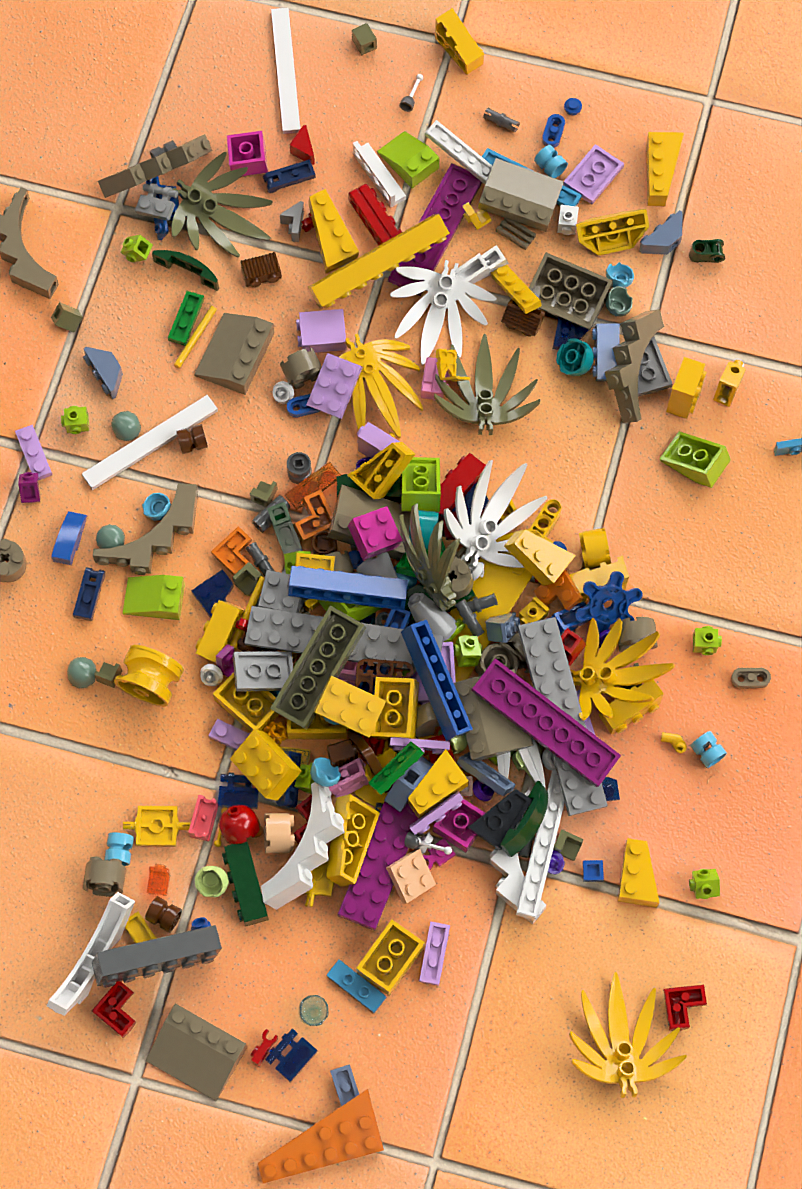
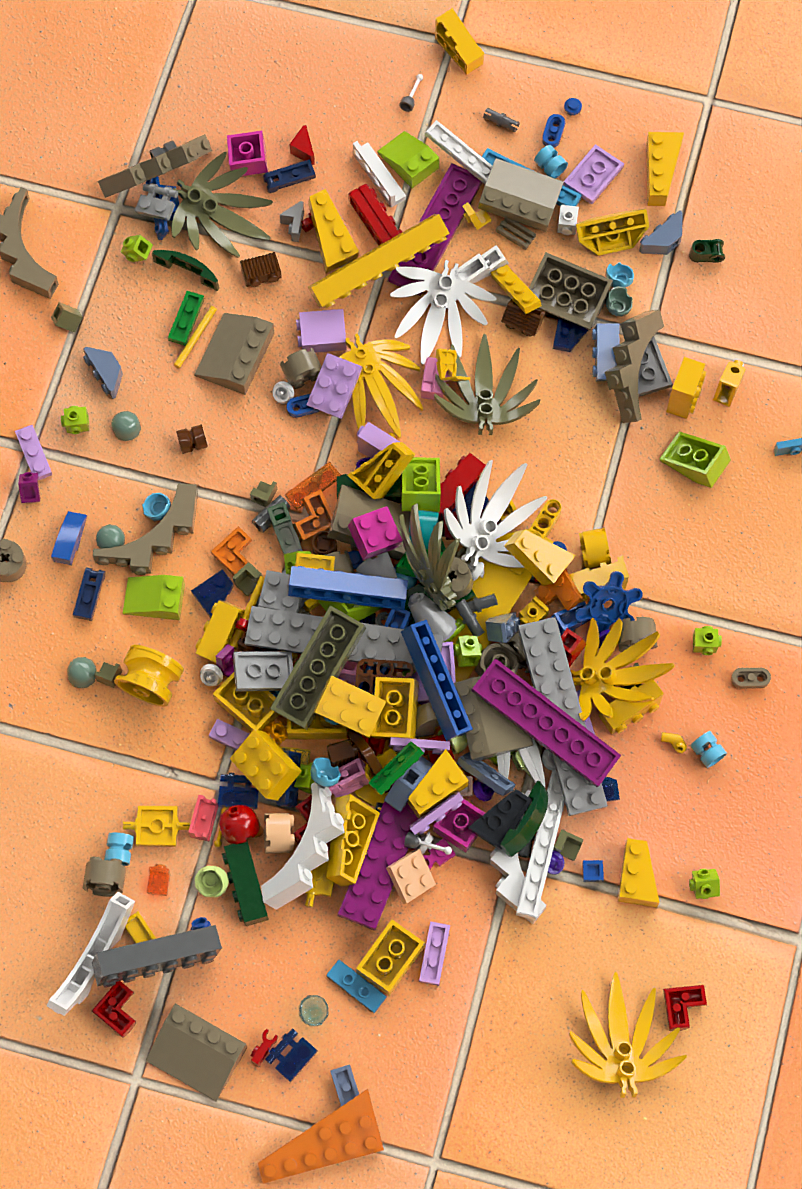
white tile [82,395,218,490] -> none
reddish brown wheel [145,896,182,933] -> none
dark grey pin [246,542,276,576] -> none
white tile [271,8,300,134] -> none
dark grey wheel [287,452,312,485] -> none
olive panel [352,23,377,56] -> none
teal cylinder [556,338,594,376] -> none

